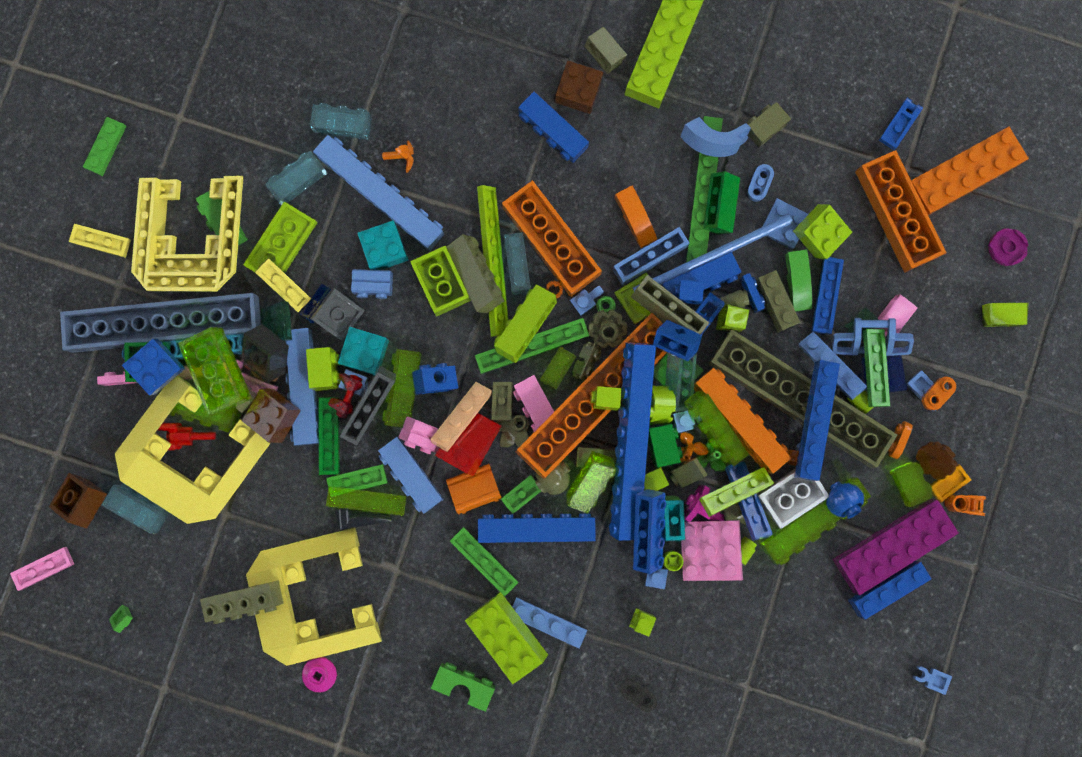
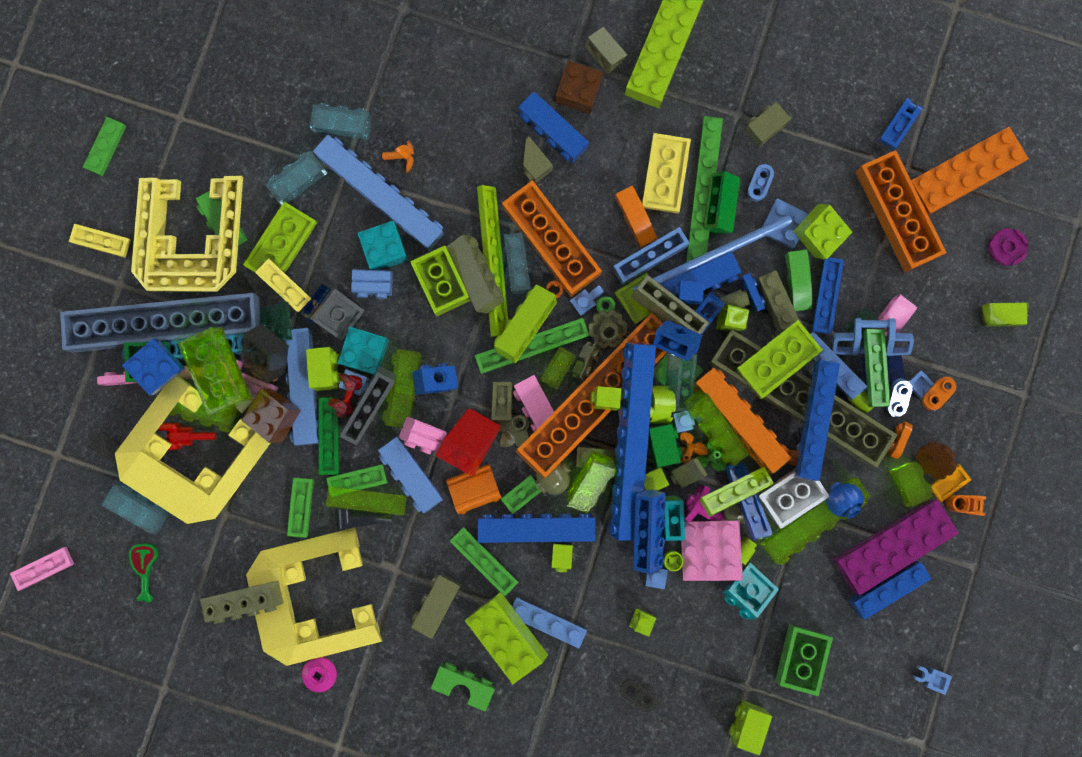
reddish brown brick [49,472,107,529] -> none
bright green plate [109,605,133,633] -> none
light nougat plate [430,382,492,452] -> none
medium blue arch [680,117,751,157] -> none
none -> green piece [129,543,159,603]
none -> bright green plate [287,478,314,538]
none -> olive brick [411,574,461,639]
none -> olive slope [523,137,553,184]
none -> lime brick [552,543,573,572]
none -> light yellow plate [642,133,691,214]
none -> teal plate [722,562,779,620]
none -> lime brick [729,700,772,755]
none -> lime plate [736,320,823,399]
none -> bright green brick [775,624,833,696]
none -> plate [886,378,912,417]

